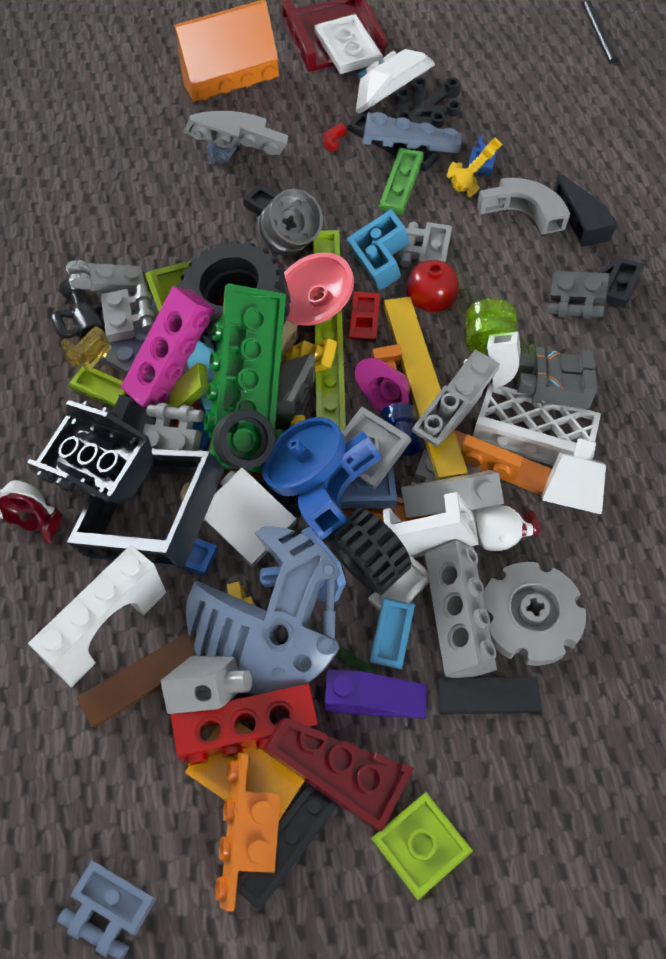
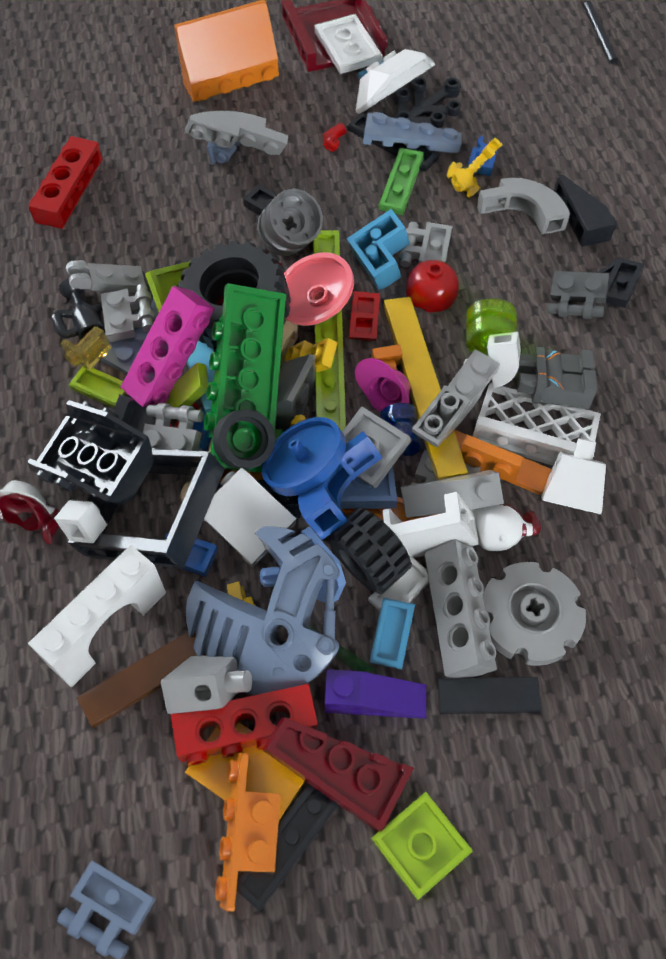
none -> red brick [28,136,103,229]
none -> white plate [54,500,107,543]

